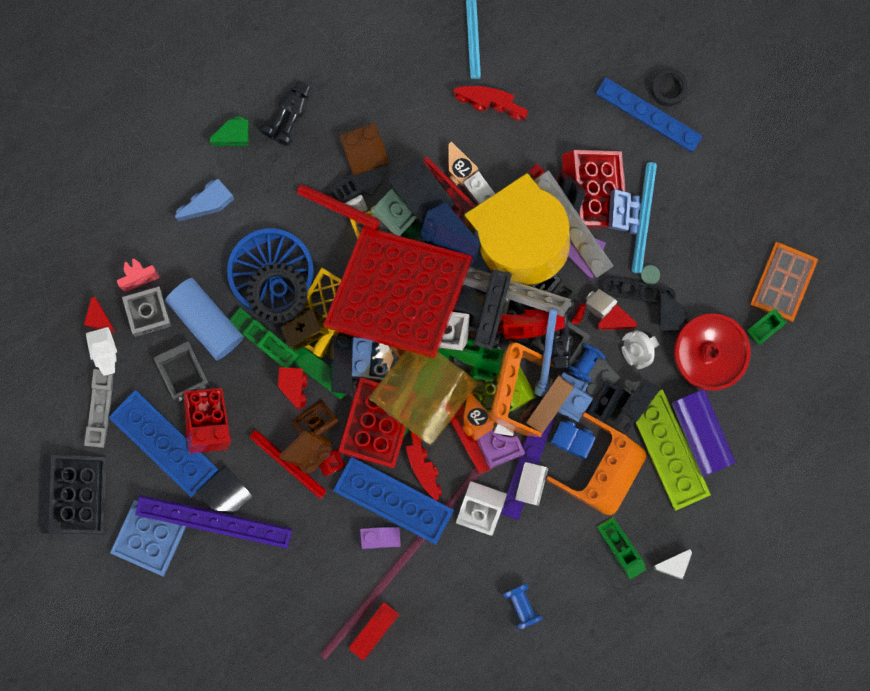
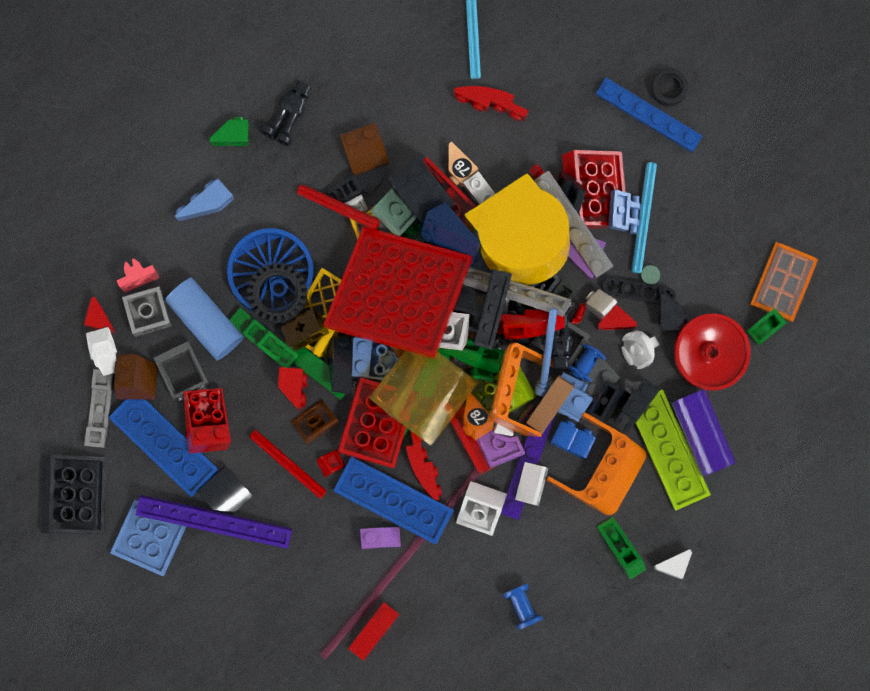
reddish brown slope [279,430,332,473] -> none
white piece [372,343,394,371] -> none
none -> reddish brown slope [114,354,158,400]

